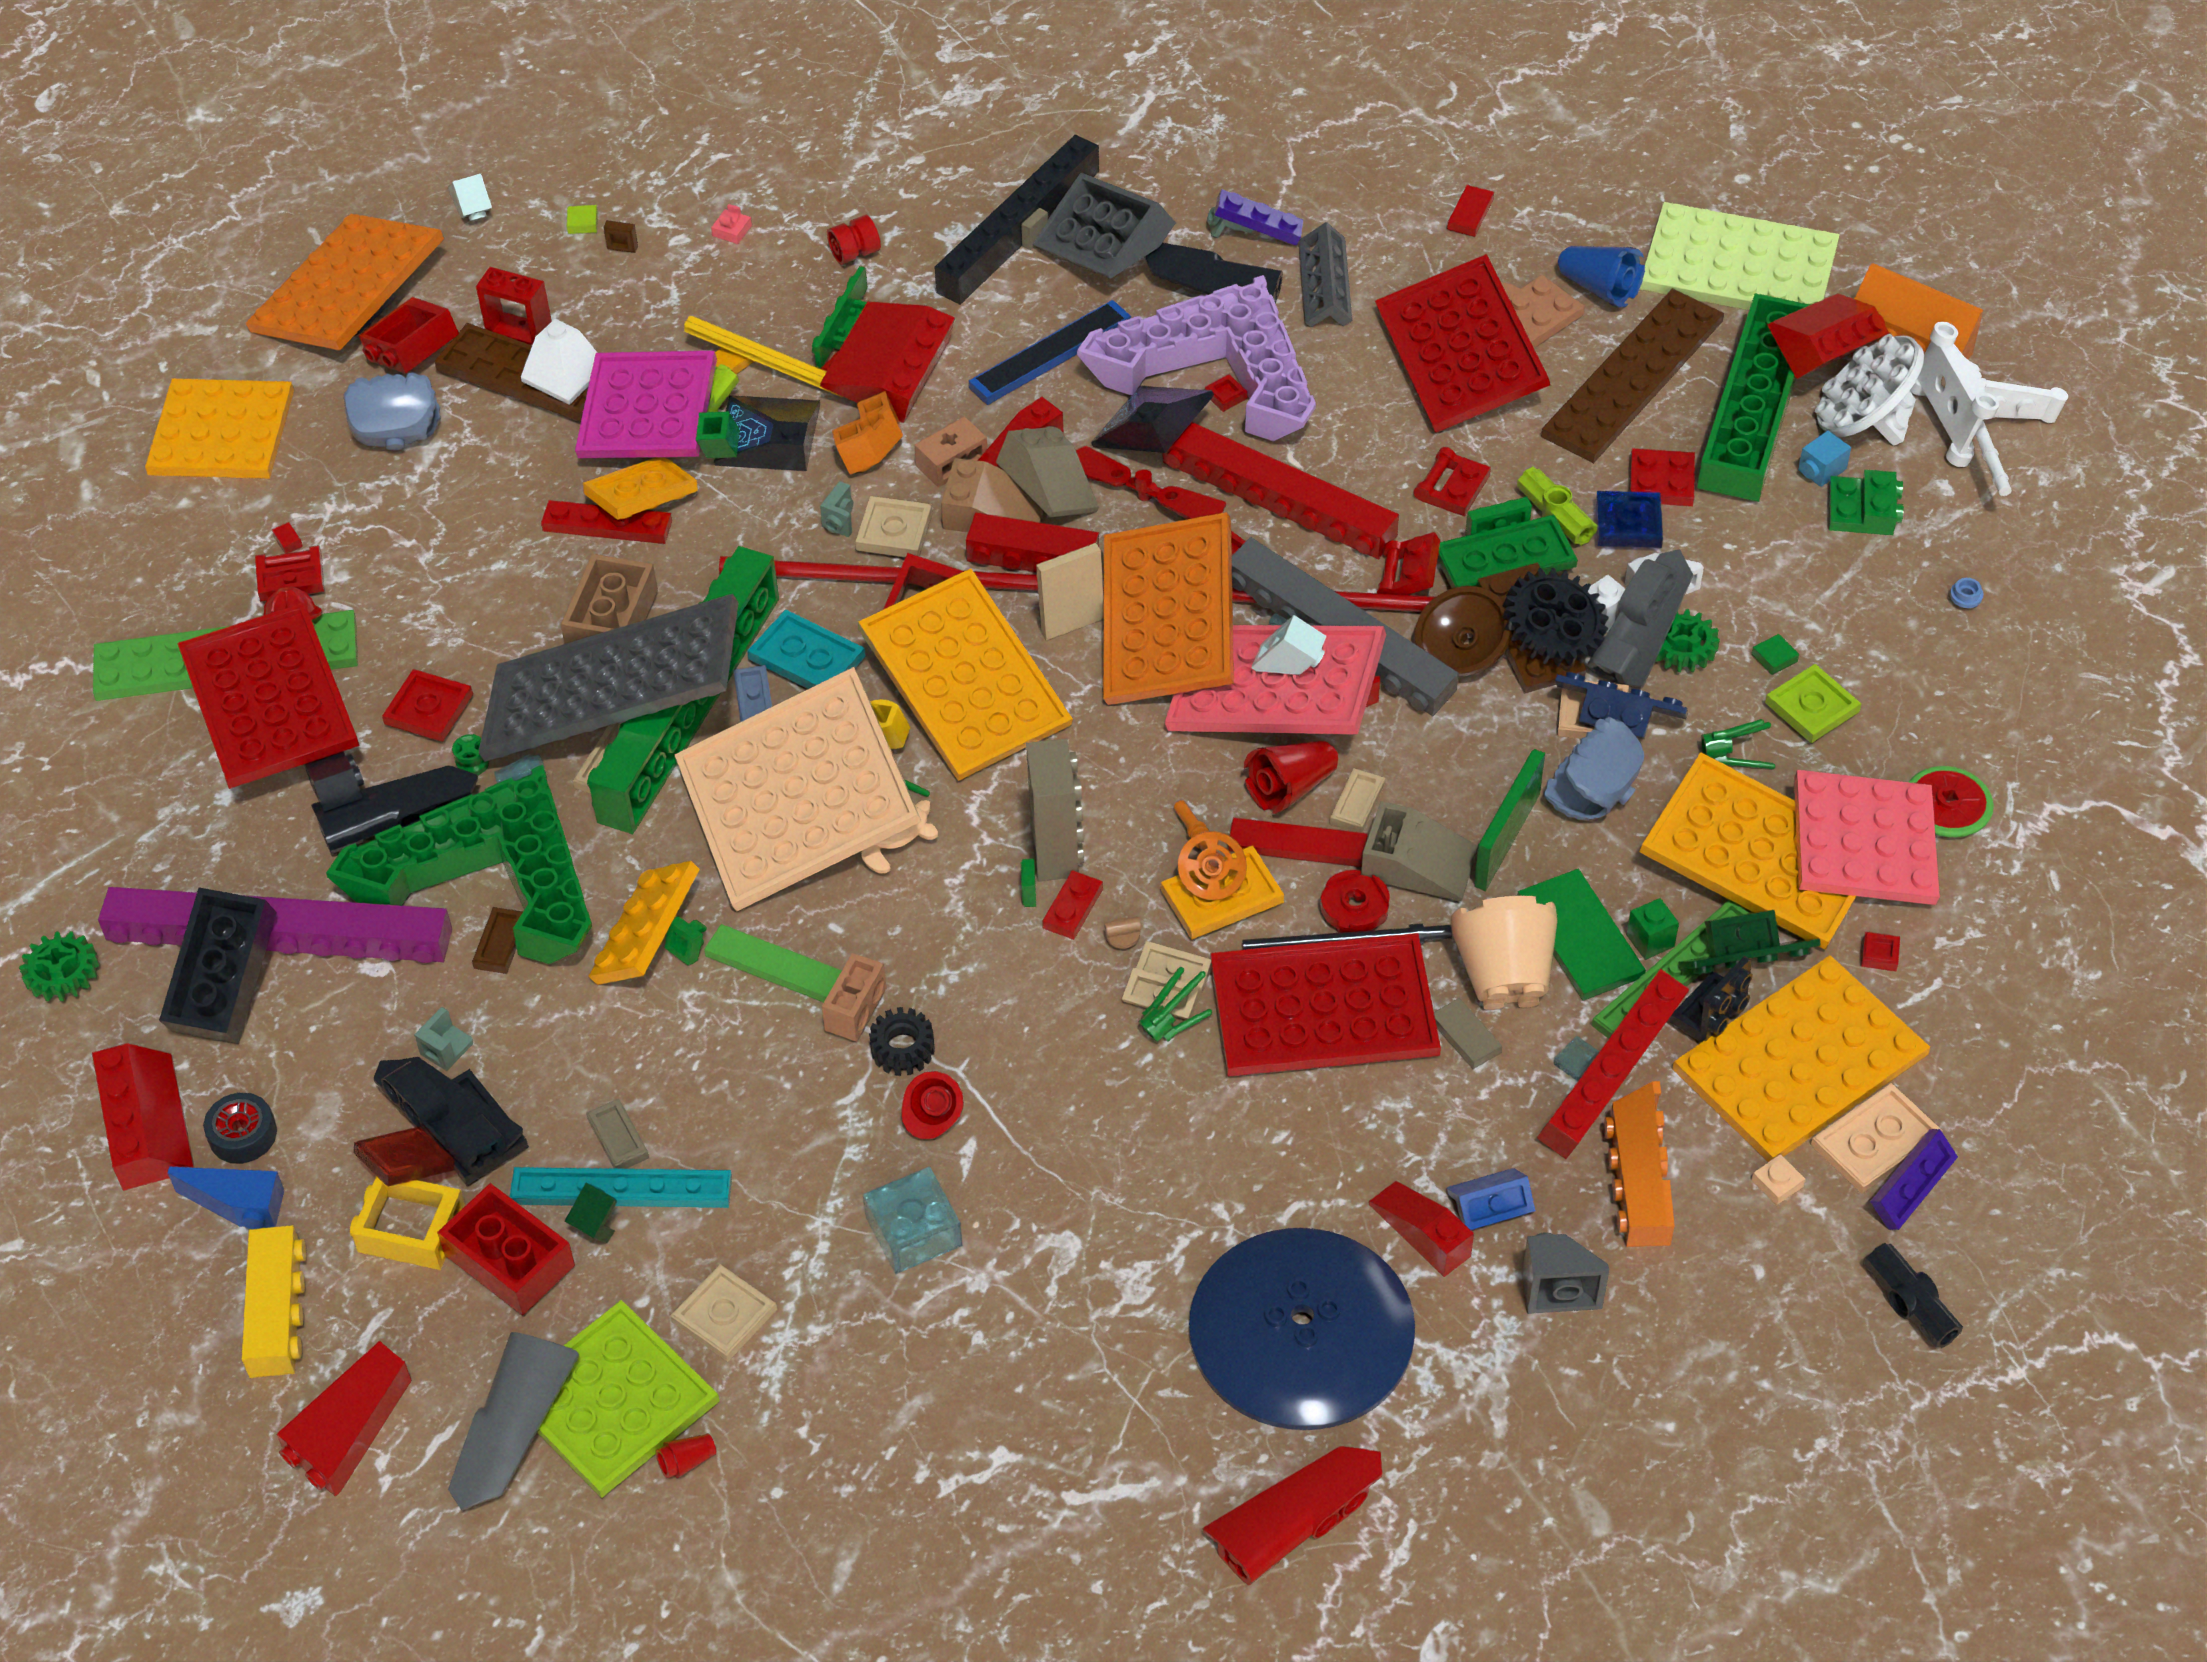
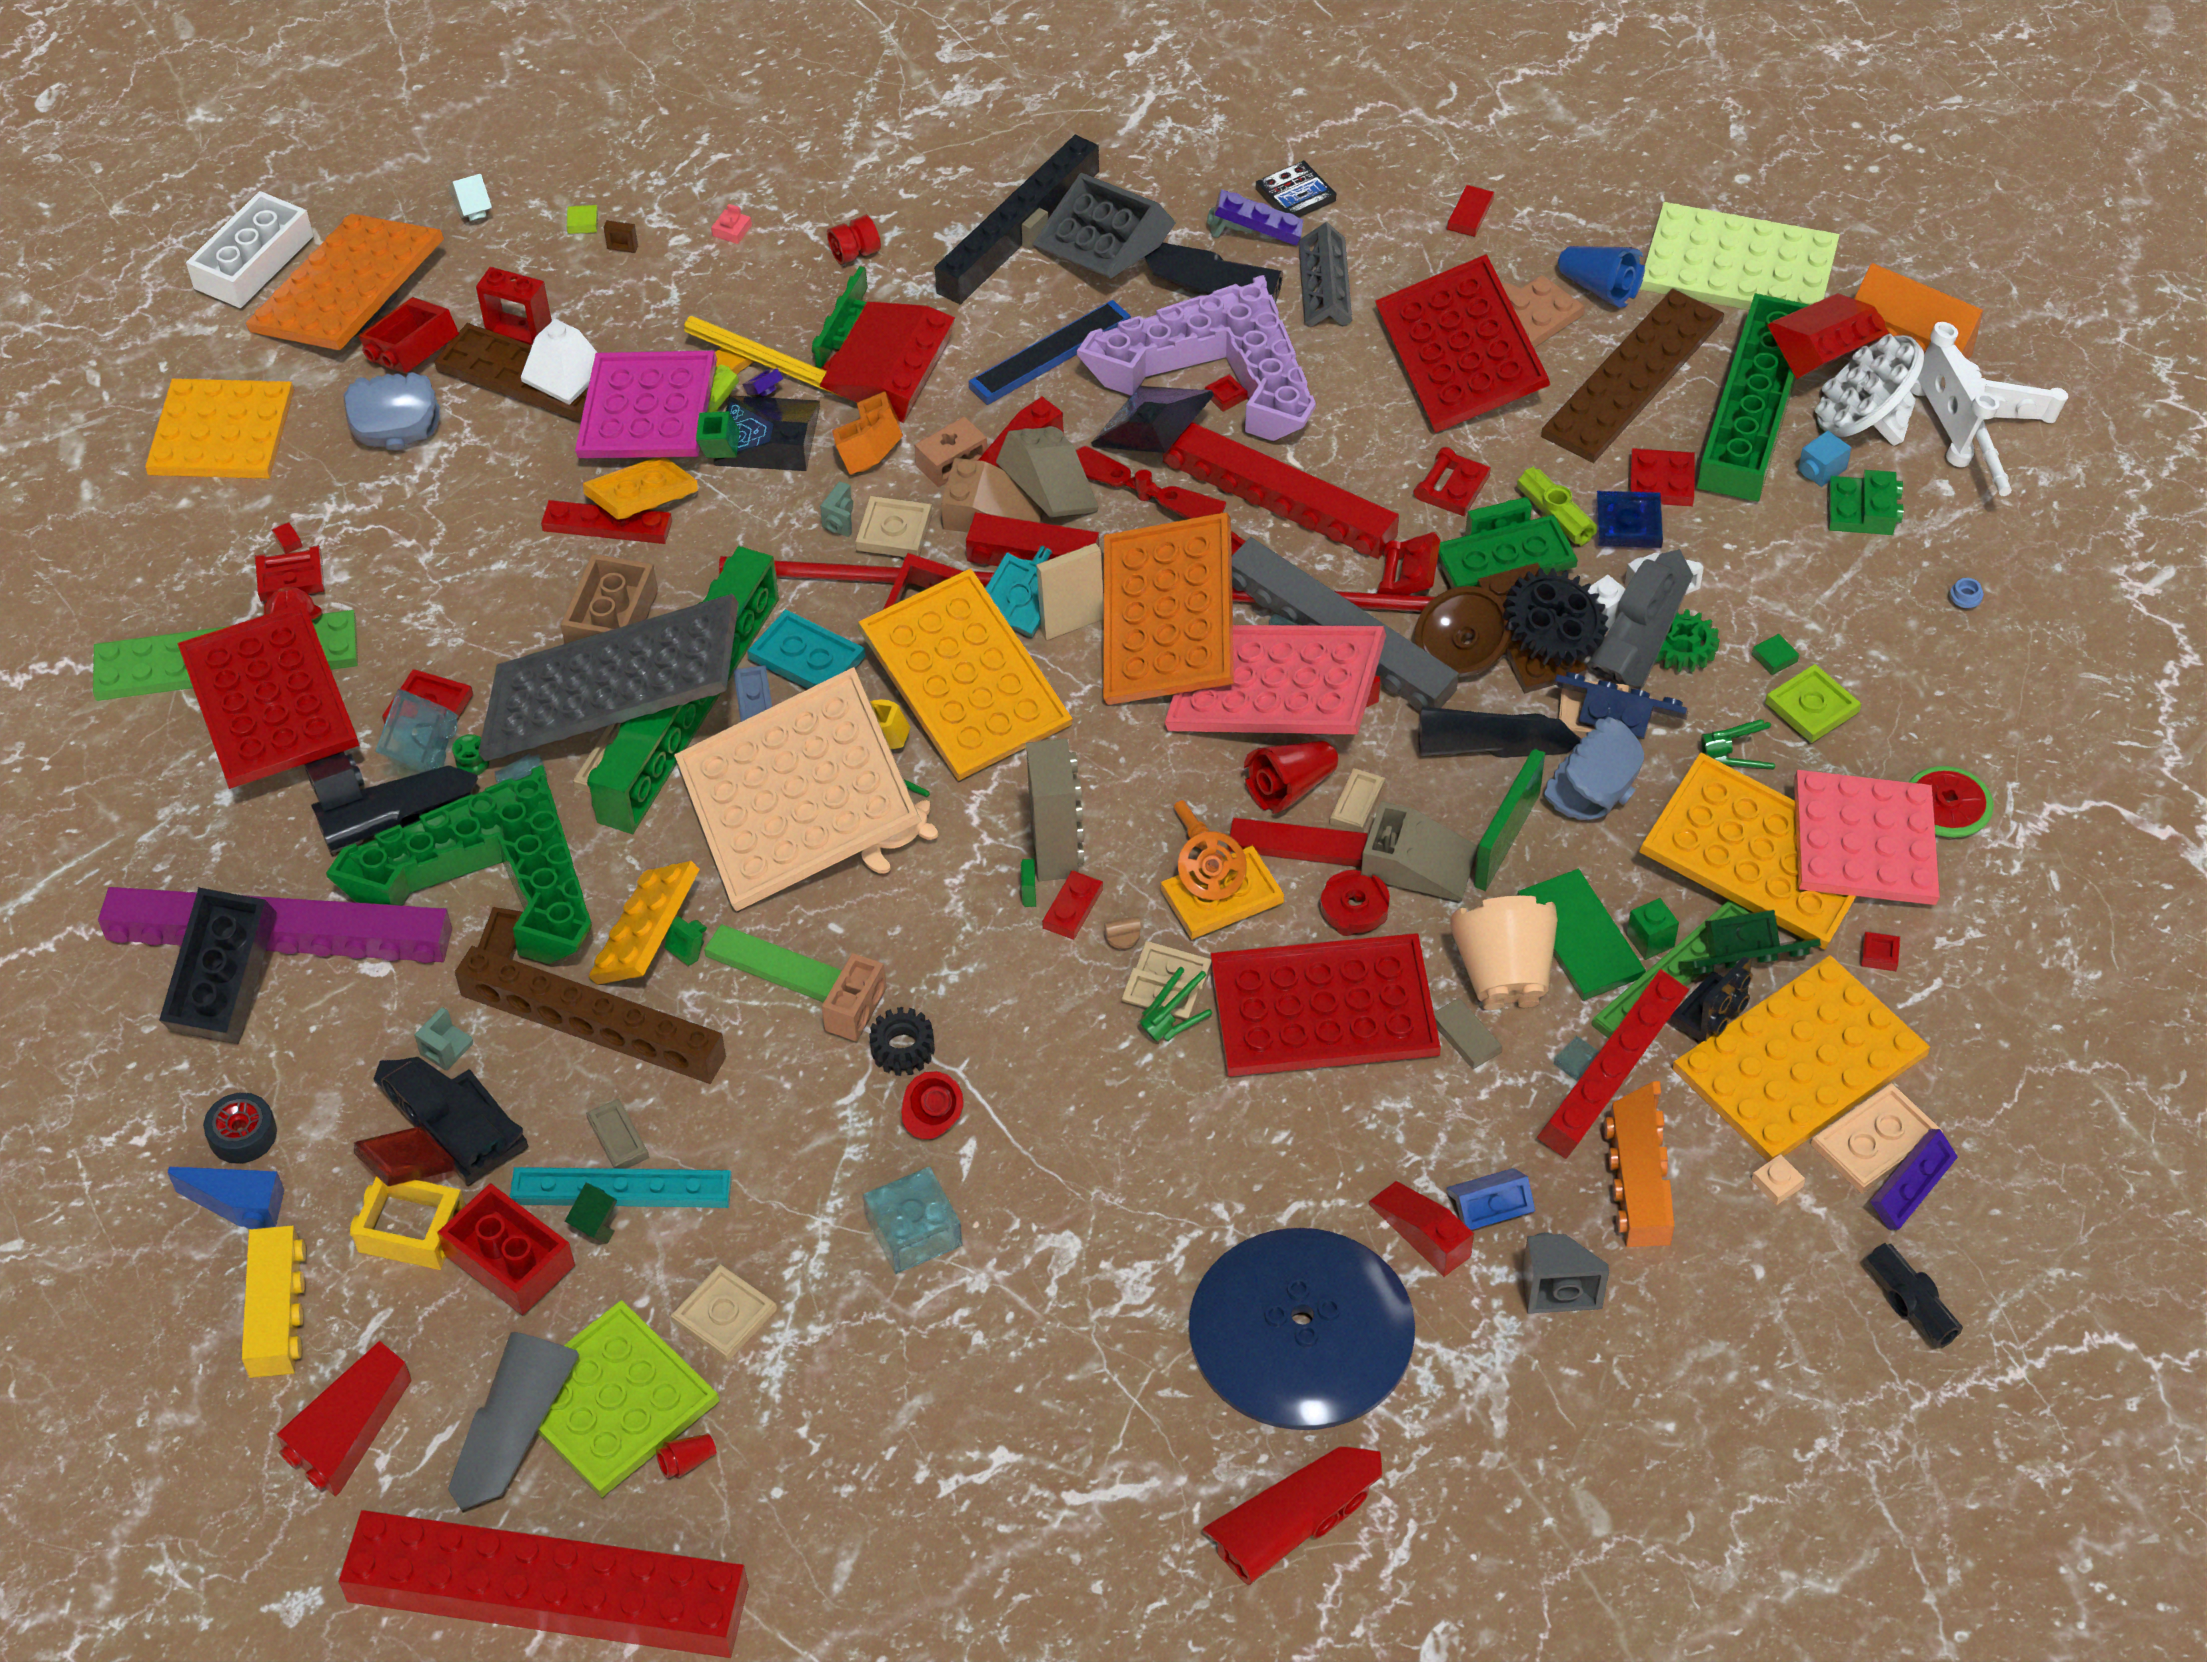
green gear [19,931,100,1001] -> none
red slope [92,1043,195,1191] -> none
black bar [1242,923,1452,950] -> none
light aqua slope [1251,615,1327,675] -> none
none -> white brick [186,191,314,308]
none -> red brick [338,1510,749,1658]
none -> clear light blue slope [375,689,458,773]
none -> reddish brown brick [455,946,726,1084]
none -> dark purple plate [742,368,783,397]
none -> teal plate [985,546,1052,638]
none -> tile [1255,160,1337,218]
none -> black panel [1418,707,1581,758]

